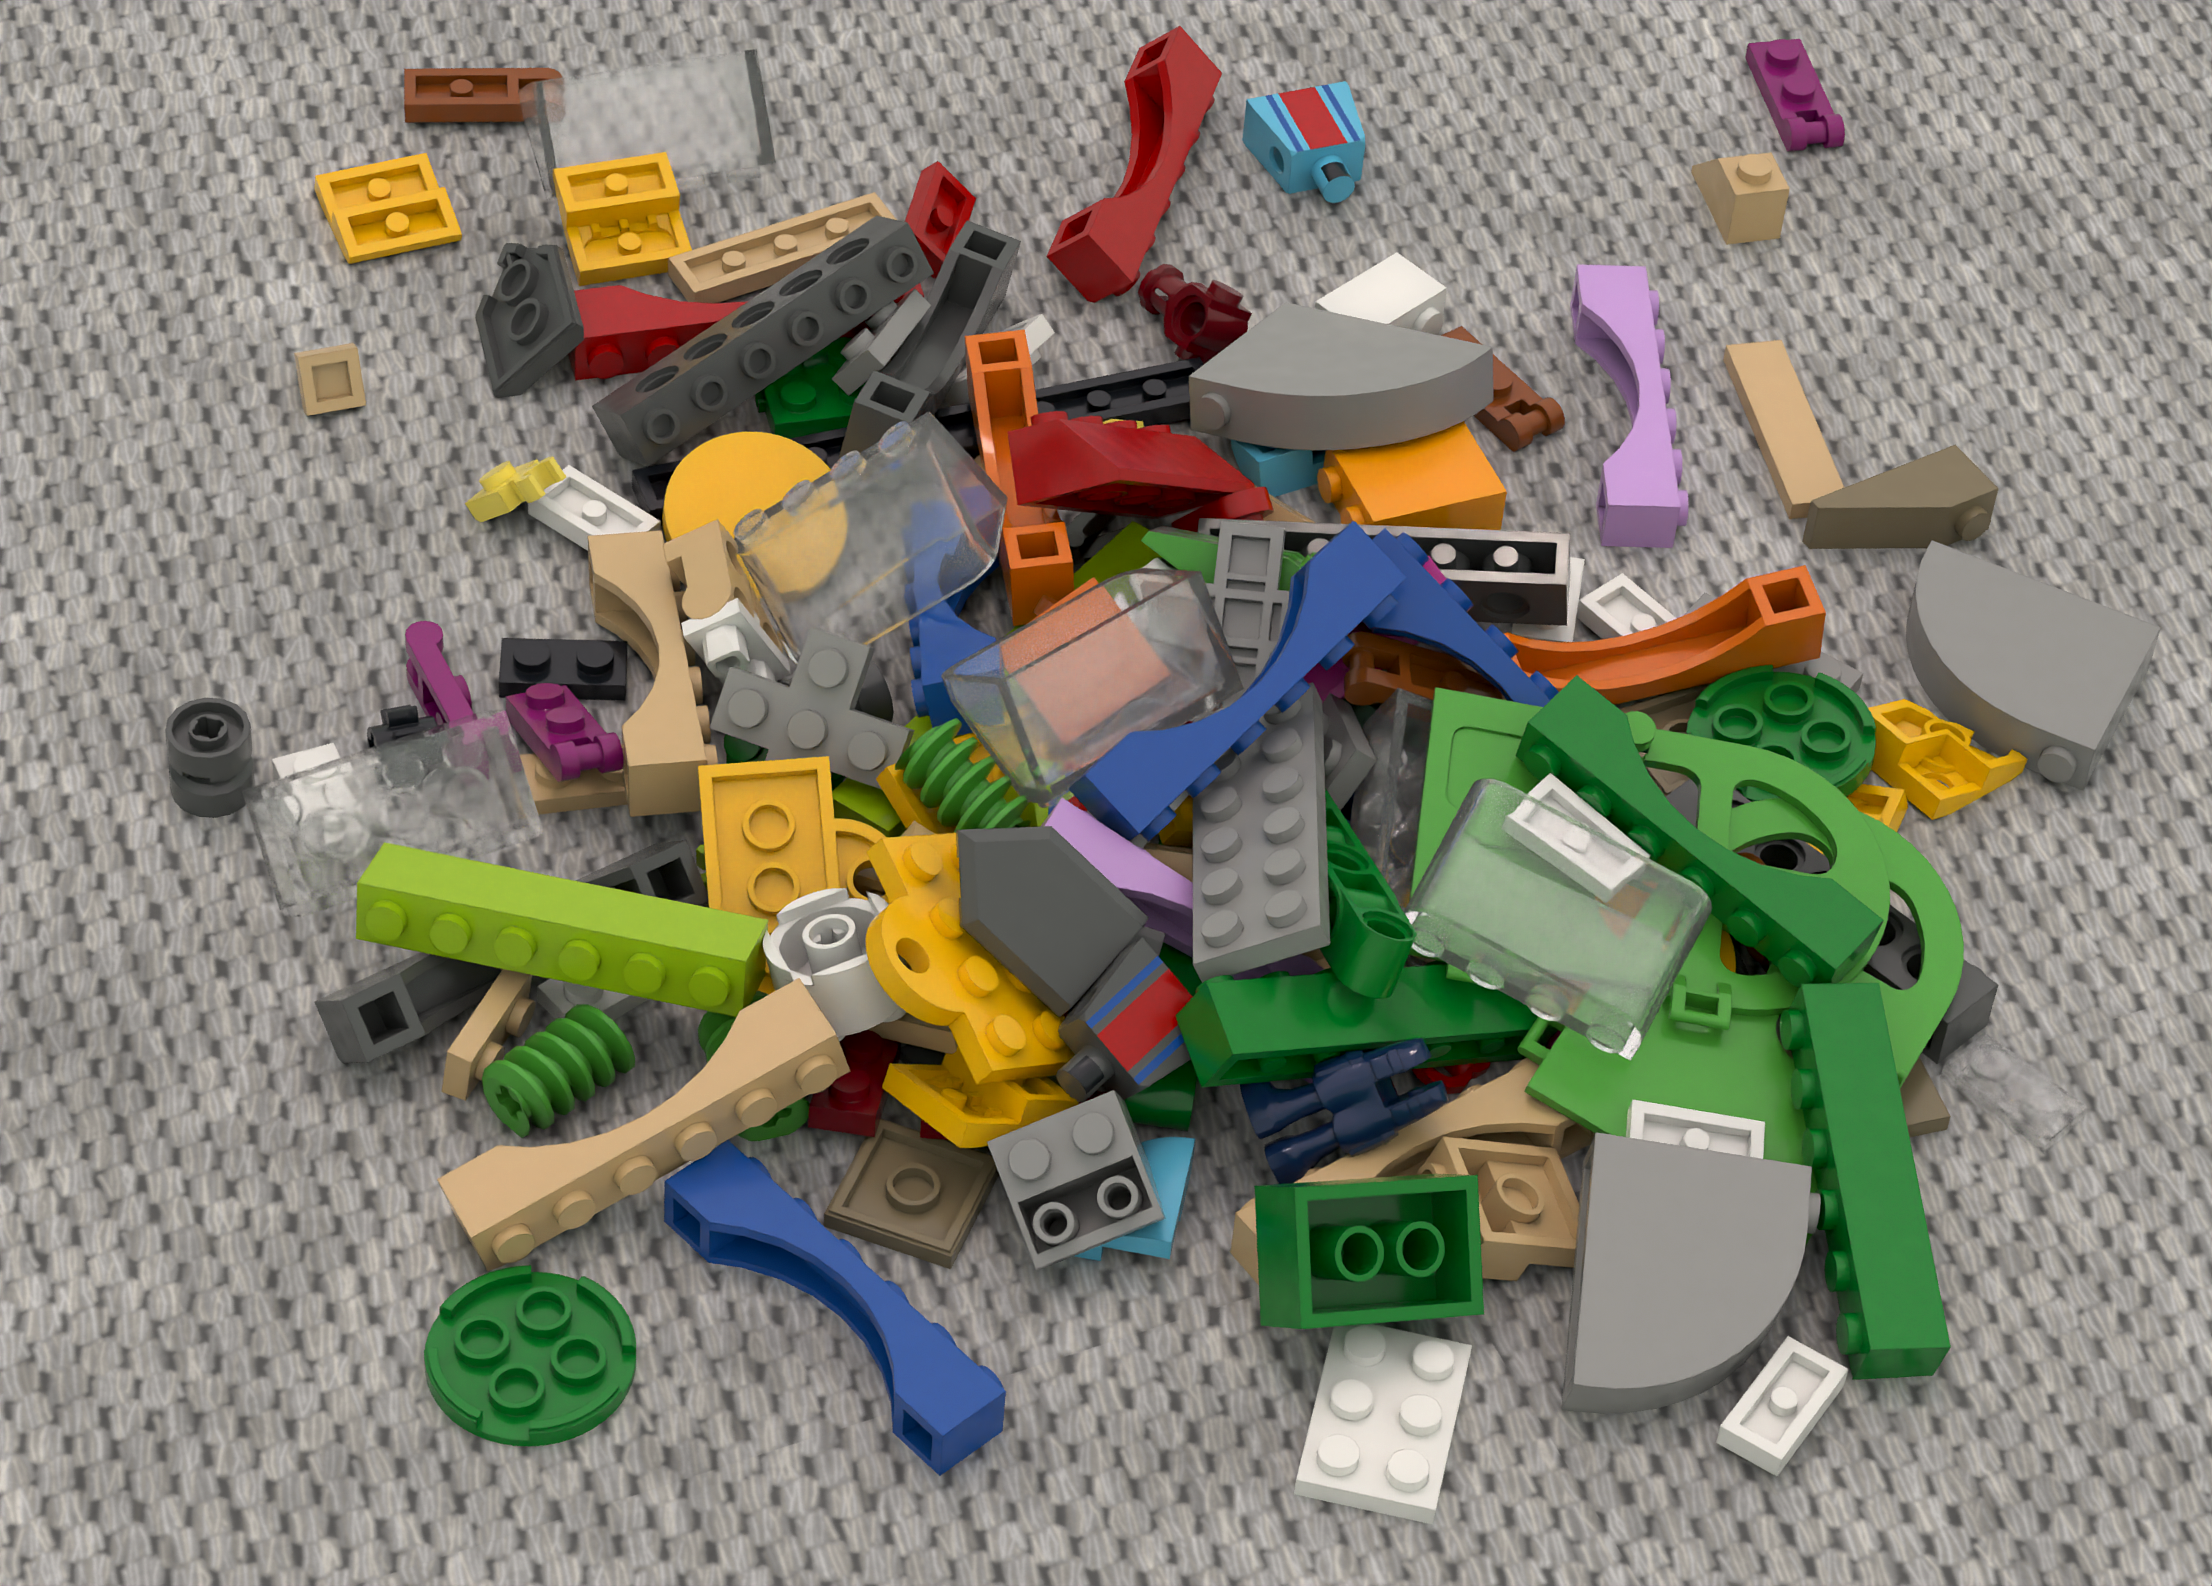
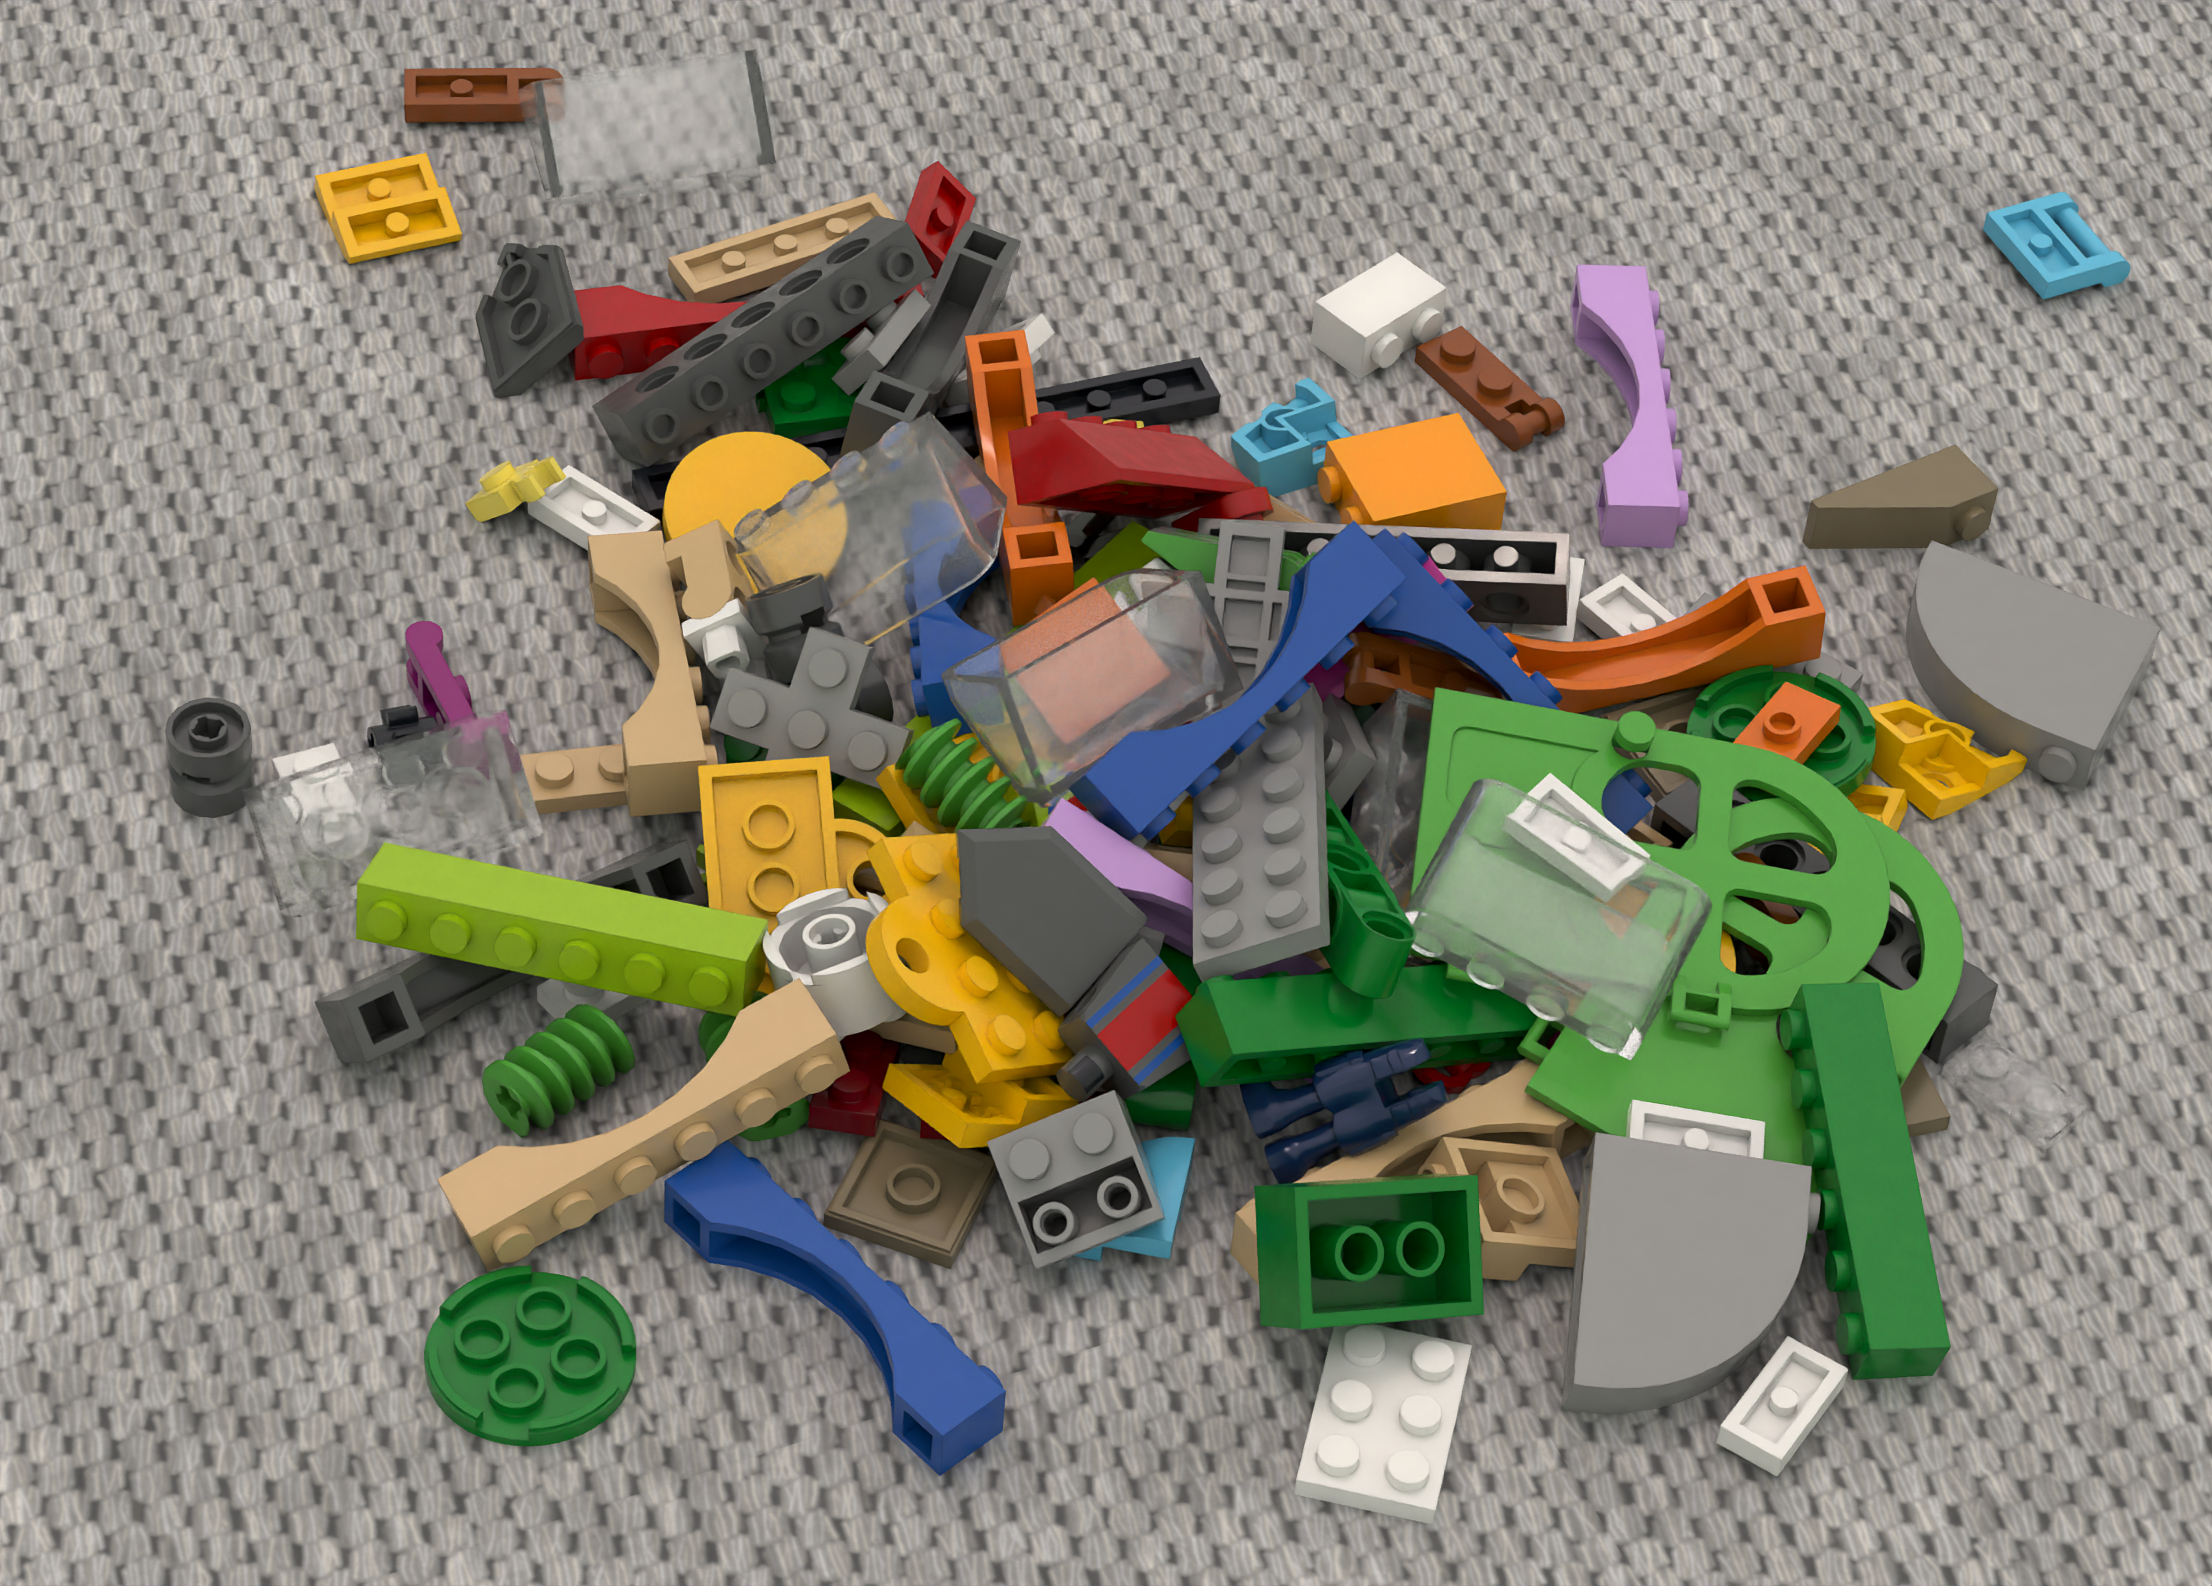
tan tile [294,343,366,416] -> none
tan plate [441,969,536,1101] -> none
black plate [499,638,628,701] -> none
magenta plate [505,683,624,782] -> none
yellow slope [553,152,692,286] -> none
red arch [1046,26,1222,303] -> none
dark red connector [1138,264,1252,364] -> none
light grey brick [1189,302,1493,450] -> none
medium azure torso [1242,81,1366,203] -> none
green arch [1516,675,1884,988] -> none
tan slope [1691,152,1790,245] -> none
tan tile [1723,340,1845,519] -> none
magenta plate [1745,39,1845,152] -> none
none -> dark grey wheel [745,573,845,684]
none -> orange plate [1733,682,1841,796]
none -> medium azure plate [1983,192,2131,300]

